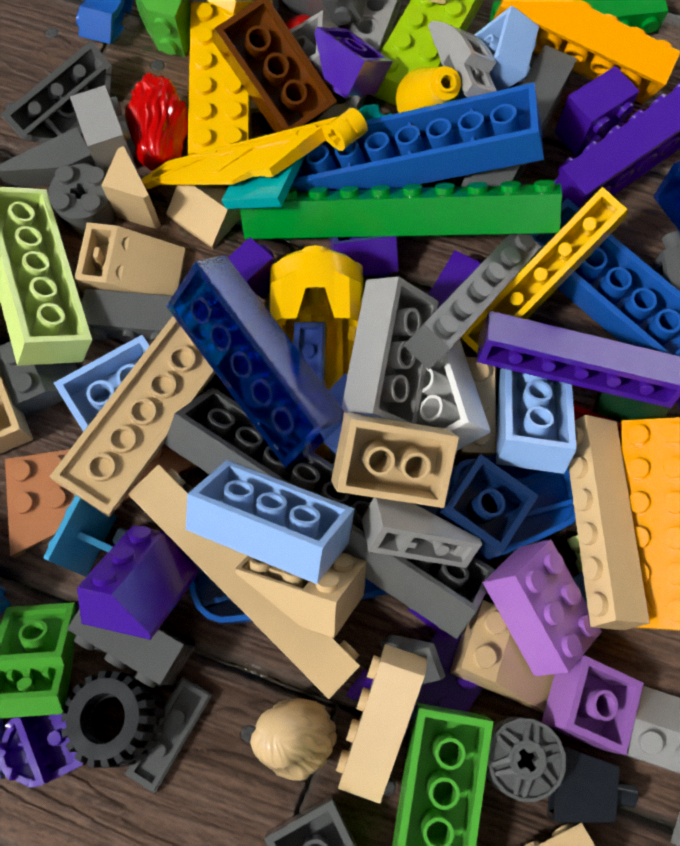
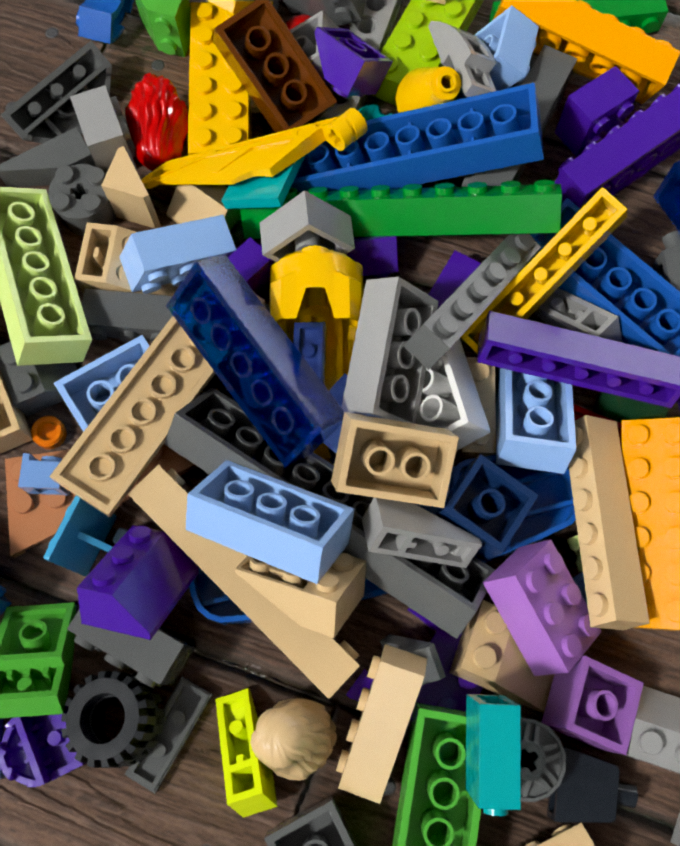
none -> medium blue brick [18,453,70,496]
none -> orange tile [31,416,67,450]
none -> light blue brick [119,215,236,294]
none -> neon yellow slope [215,688,278,818]
none -> light grey brick [260,191,355,262]
none -> teal brick [466,694,521,816]
none -> light grey slope [534,288,622,342]

